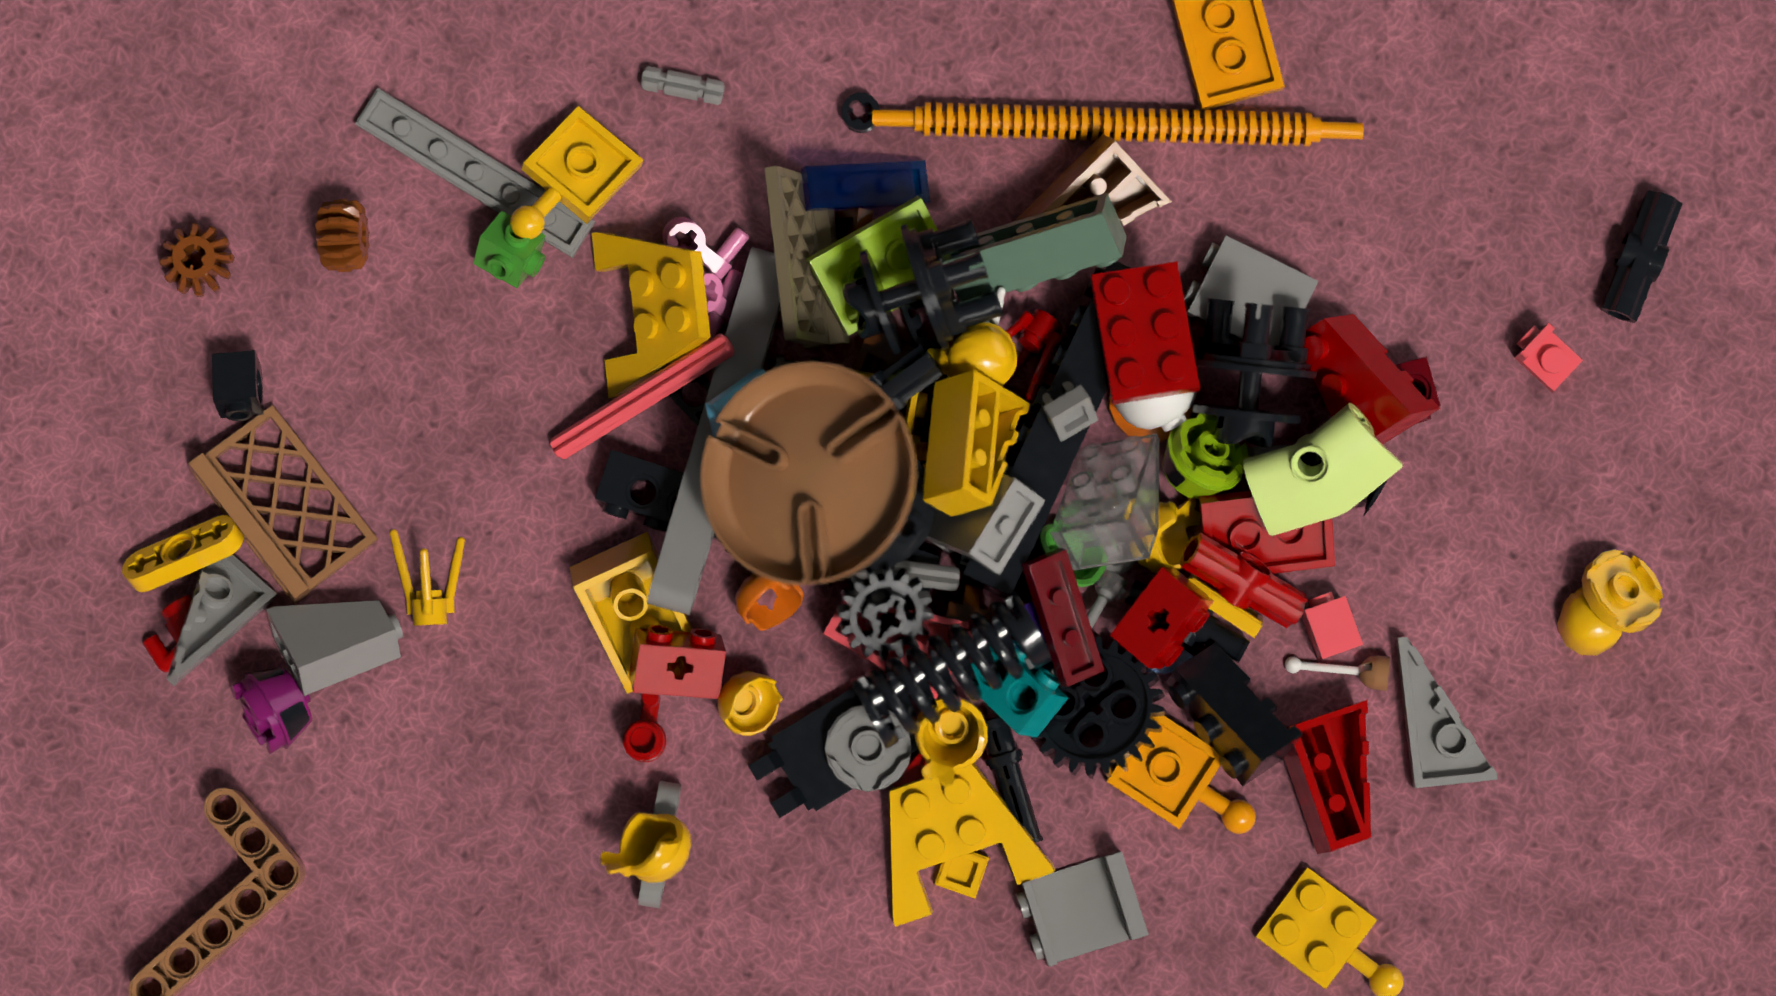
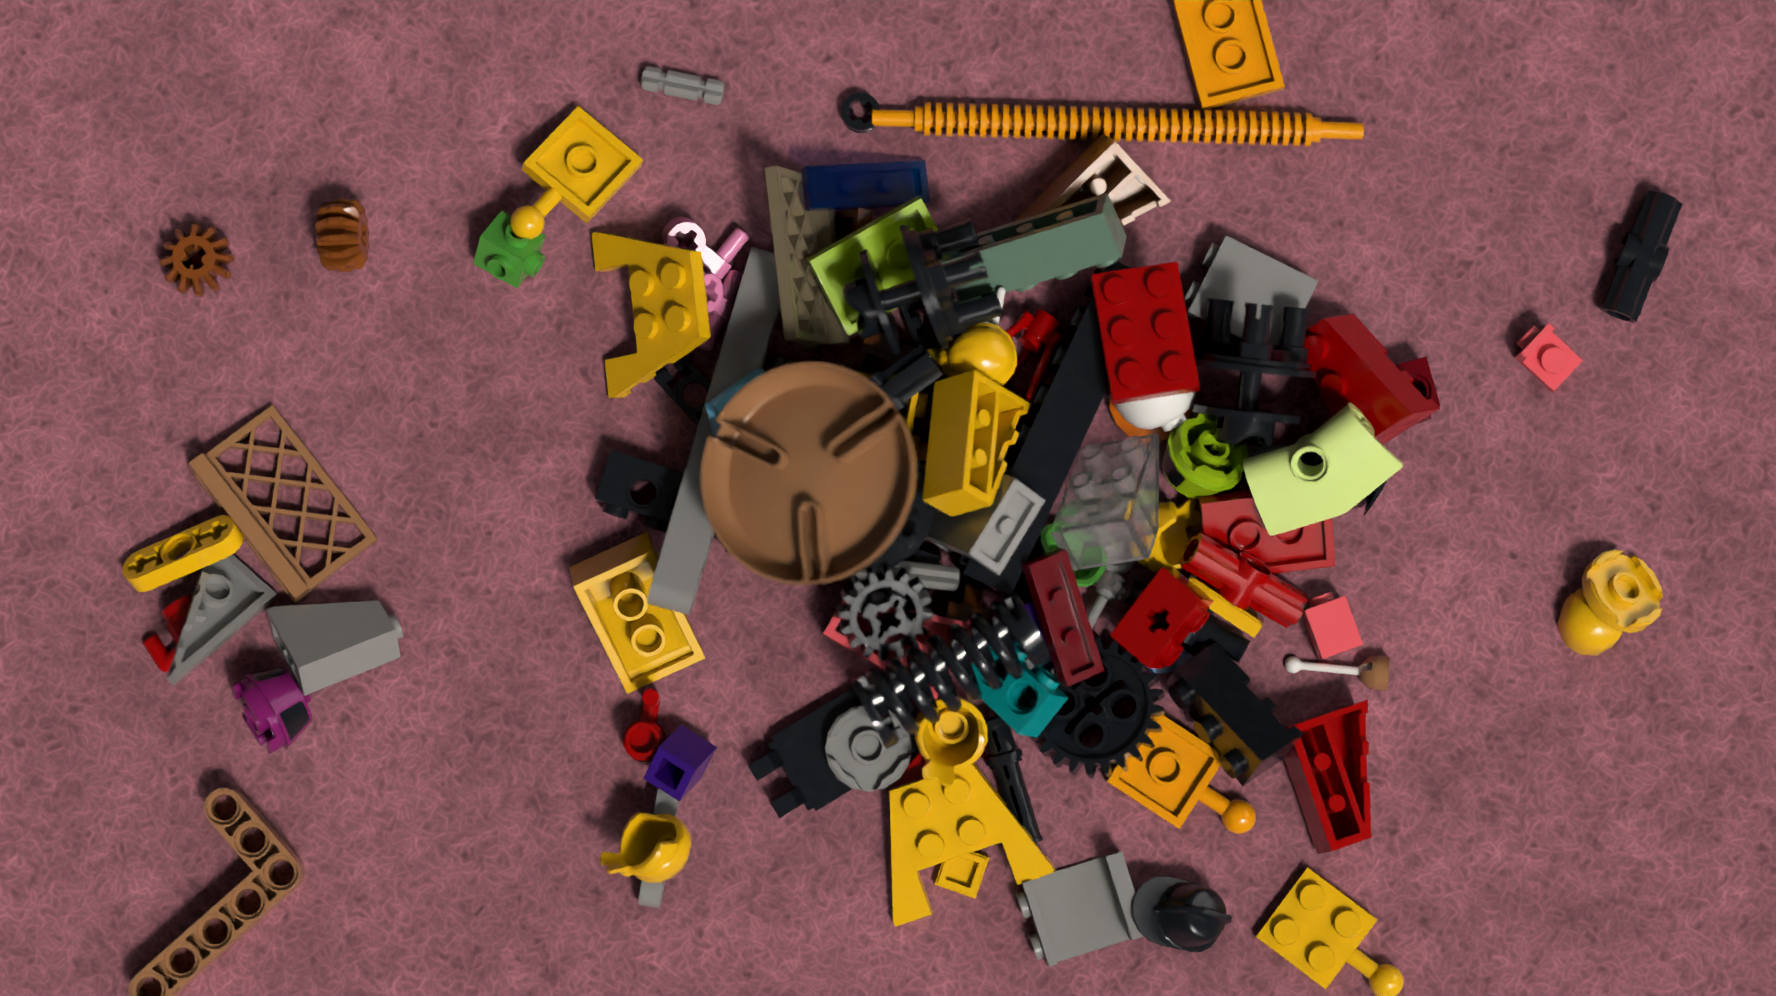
black brick [212,350,264,421] -> none
light grey tile [355,88,595,259] -> none
yellow plant [390,529,465,626] -> none
coral axle [550,334,735,459] -> none
brick [629,625,726,699] -> none
yellow hair [718,671,783,736] -> none
orange hair [735,572,804,631] -> none
light grey tile [1043,381,1098,442] -> none
light grey wing [1395,637,1498,788] -> none
none -> dark purple brick [643,725,717,802]
none -> black piece [1132,877,1232,952]

